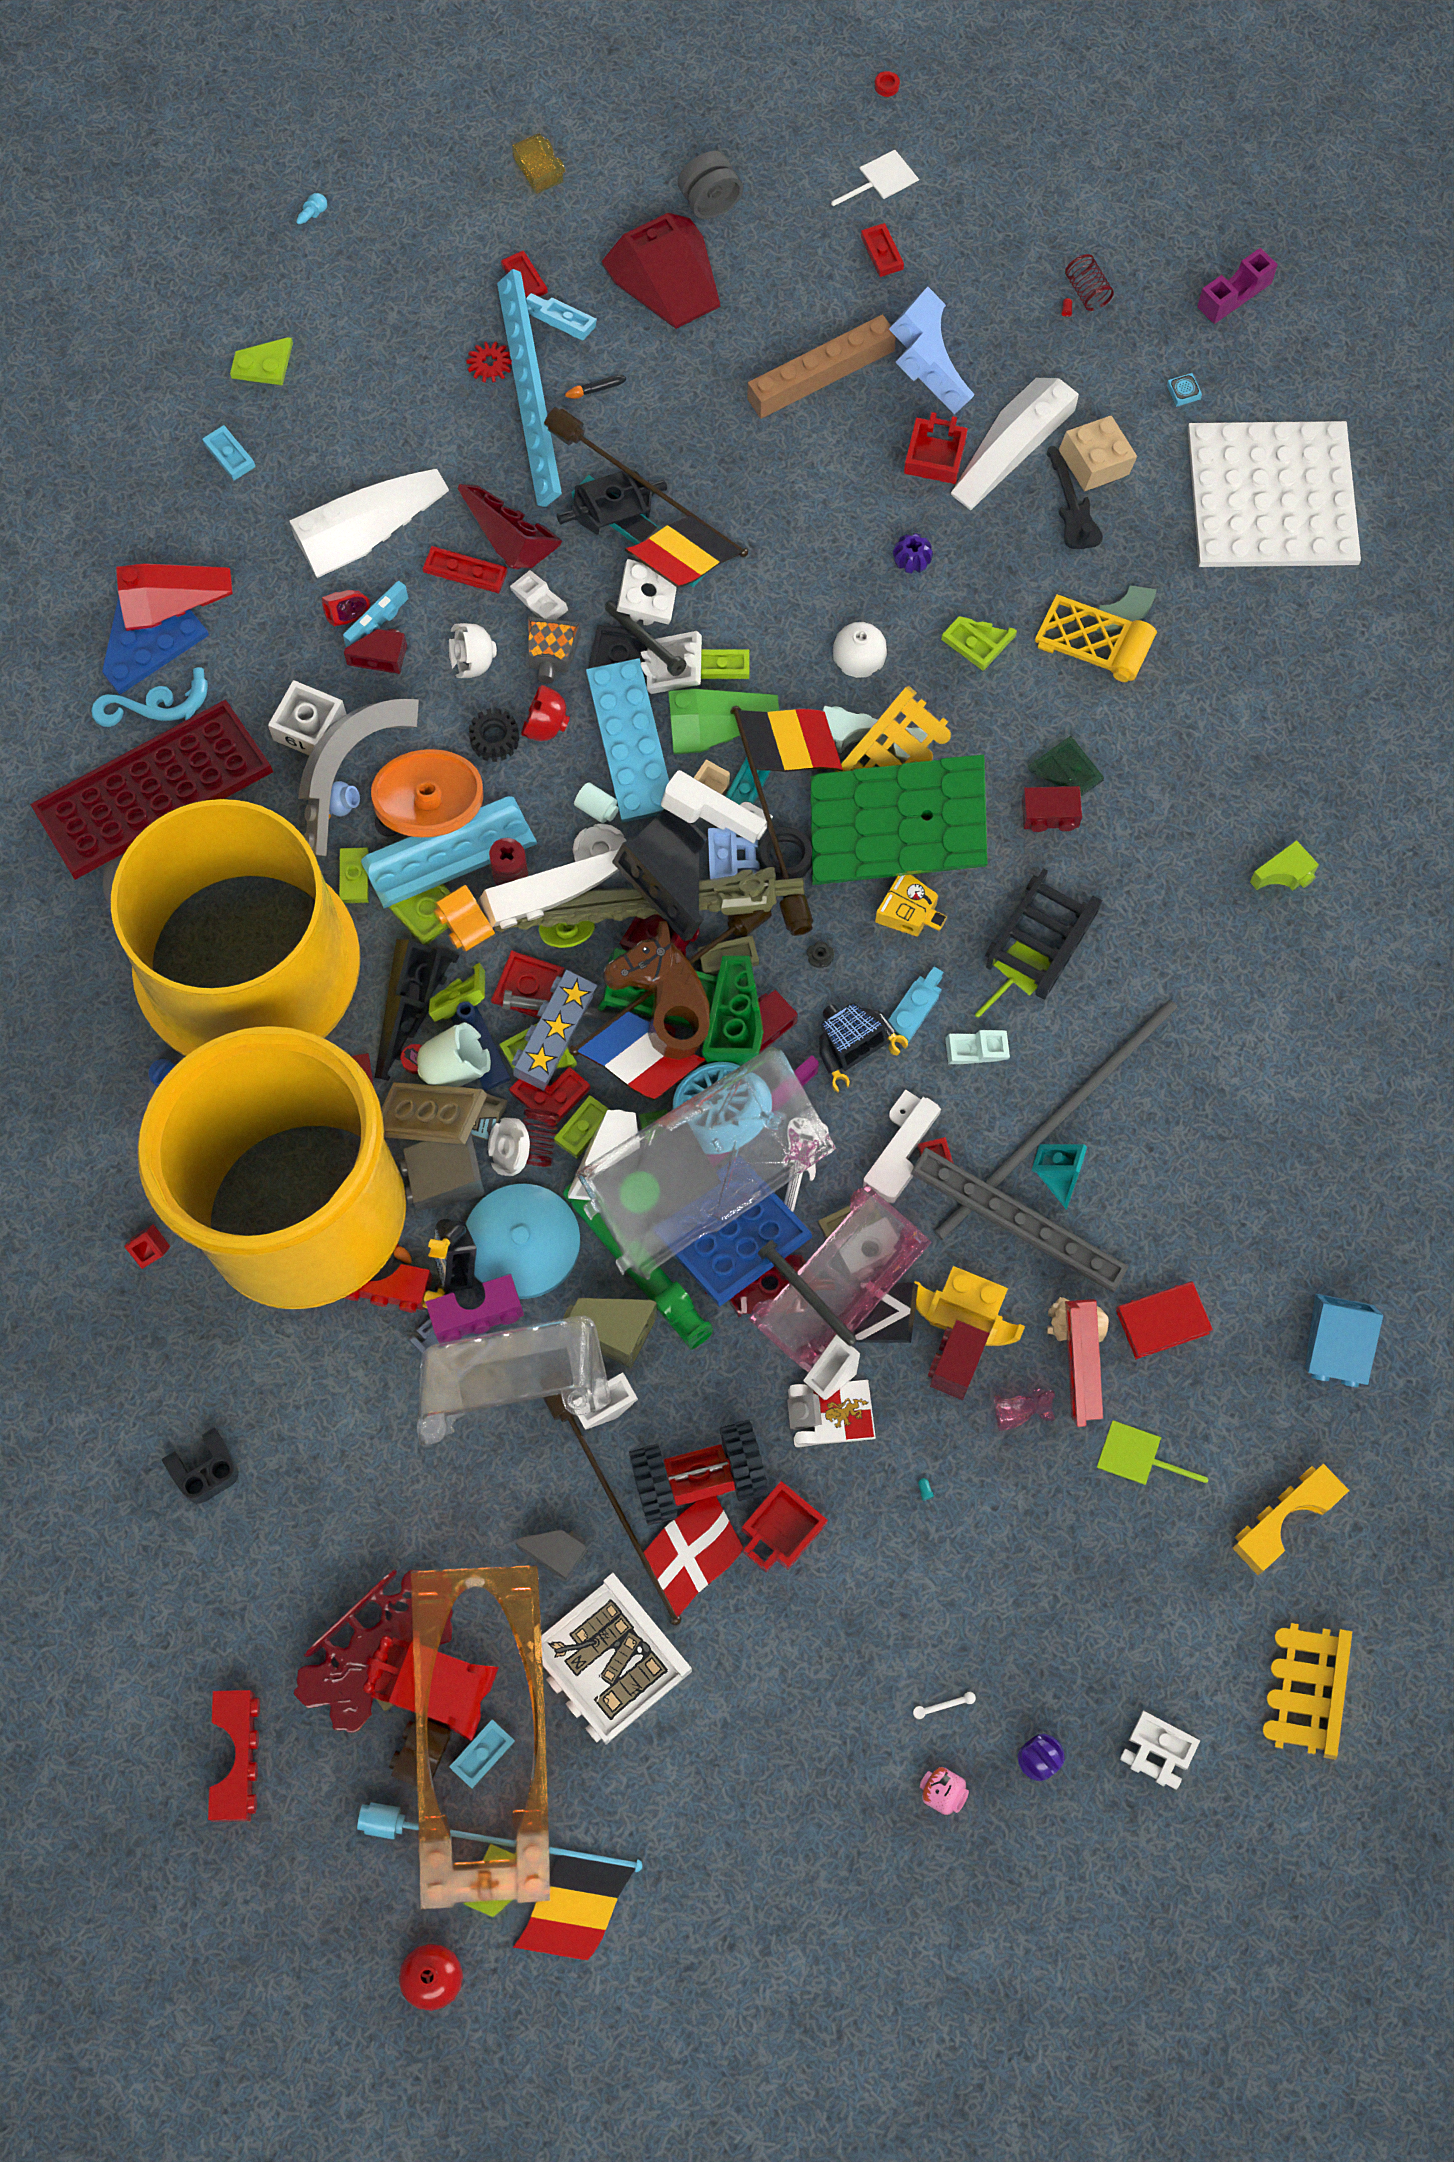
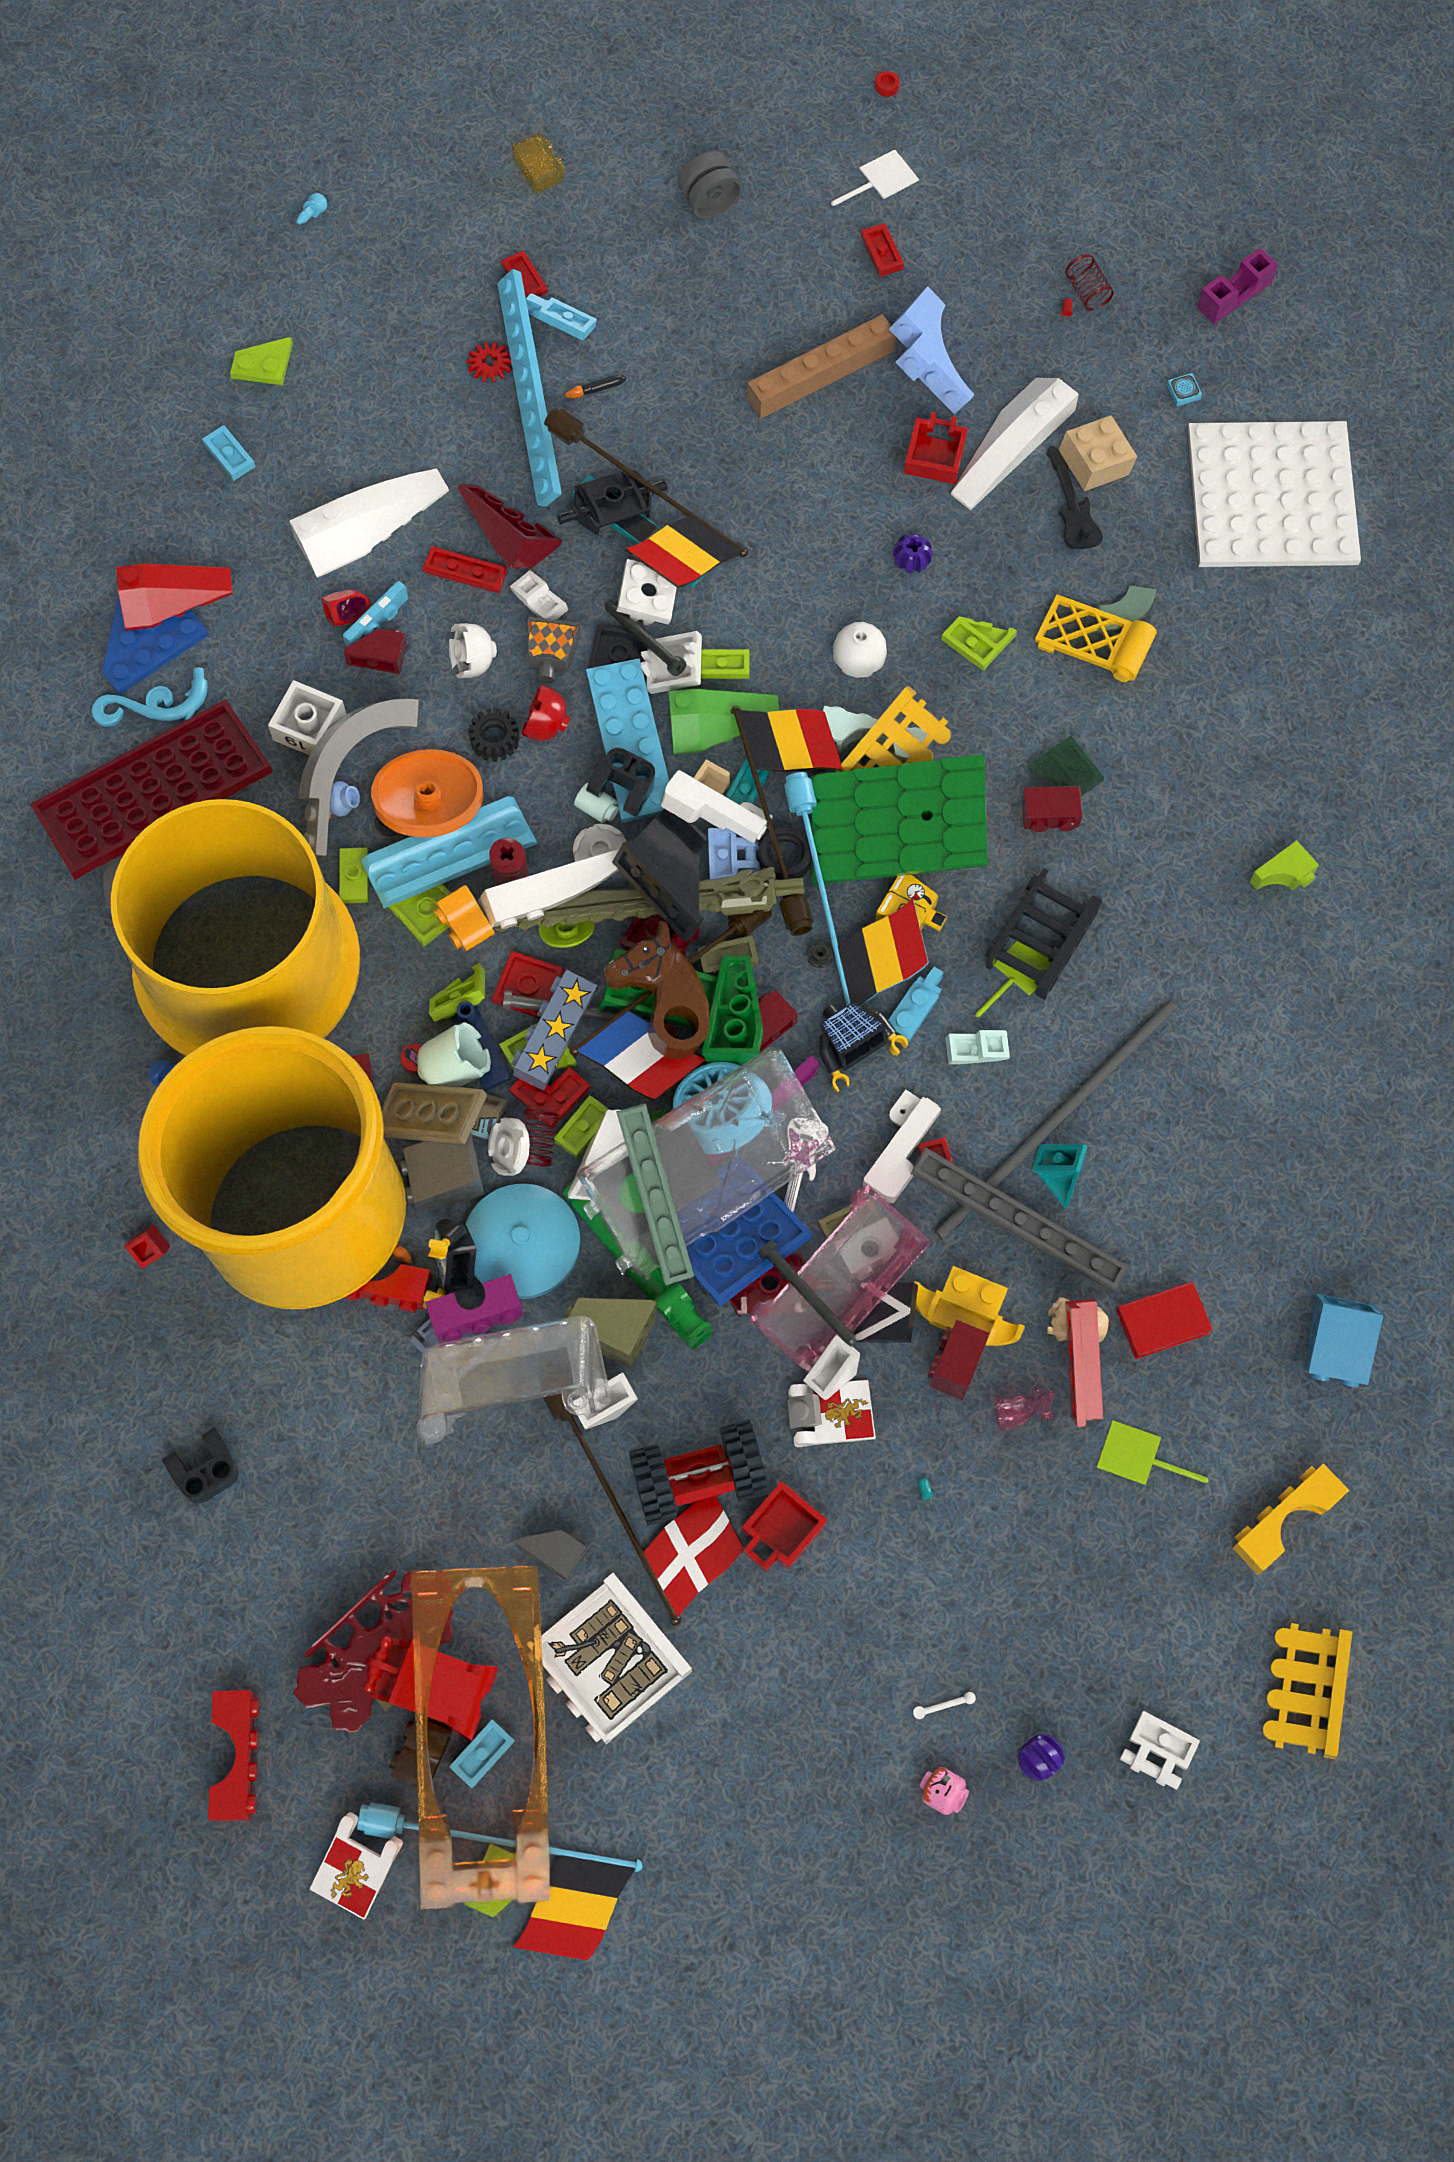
black wedge [374,939,459,1081] -> none
red cylinder [398,1944,463,2011] -> none
dark red wedge [602,213,720,329] -> none
none -> flag [310,1812,403,1920]
none -> black piece [586,748,655,817]
none -> sand green tile [616,1103,694,1285]
none -> flag [784,772,929,1007]

